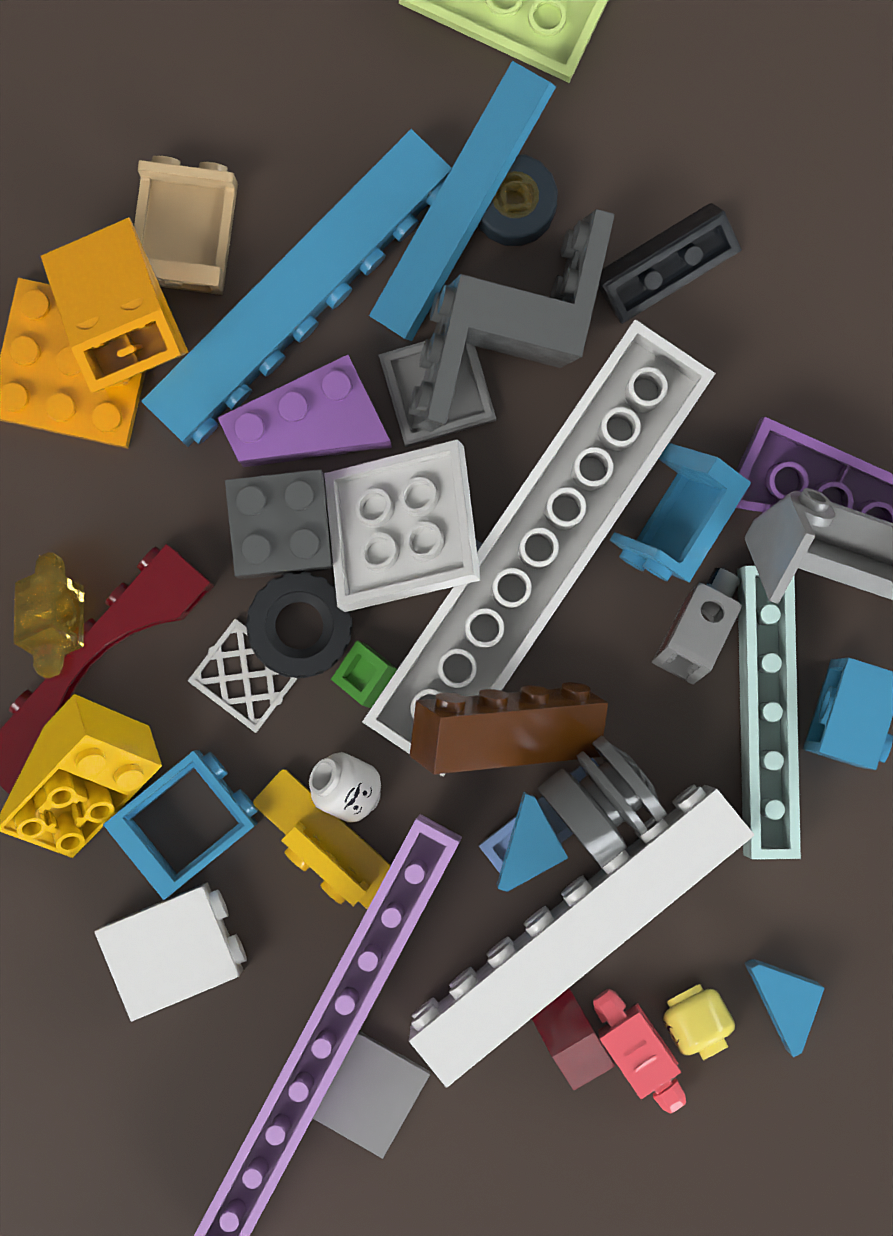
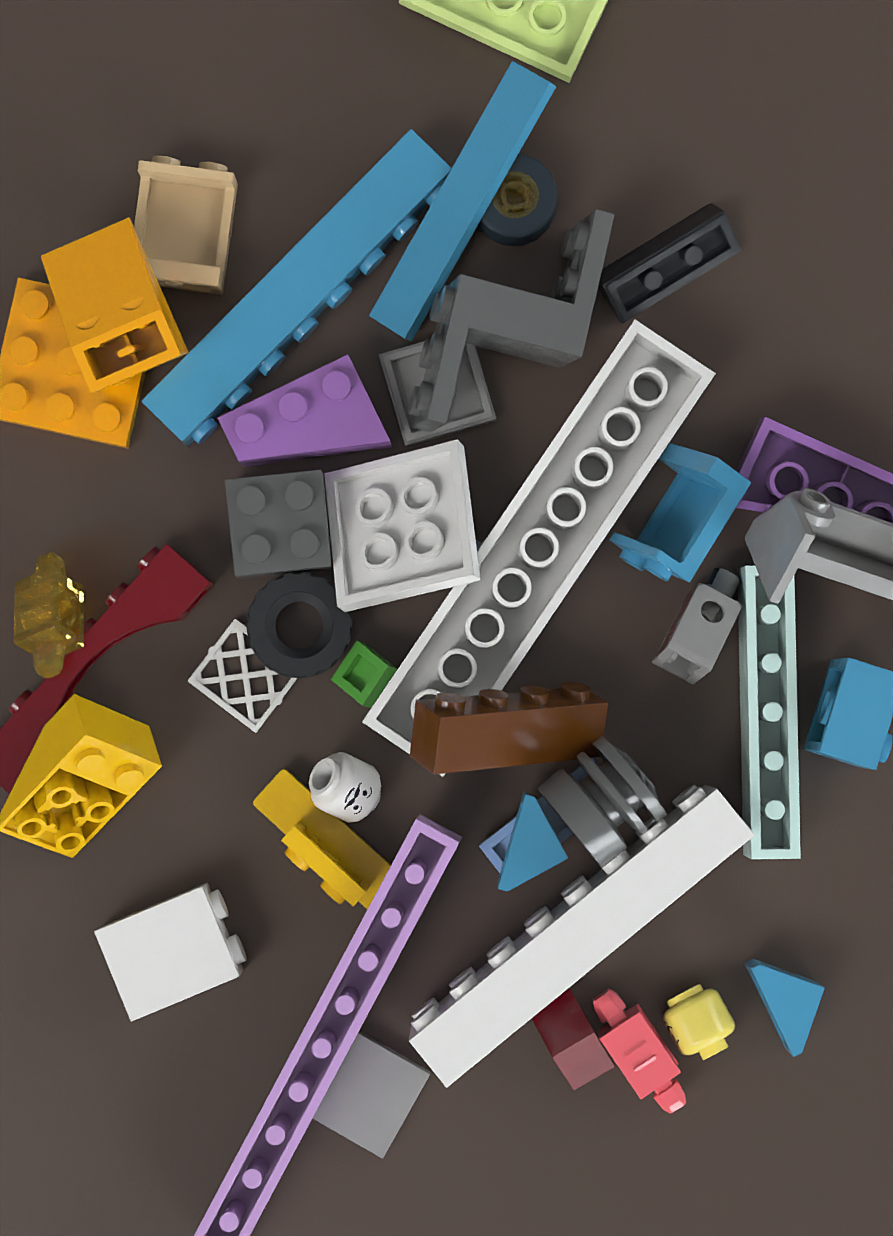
dark azure window [103,750,258,900] -> none

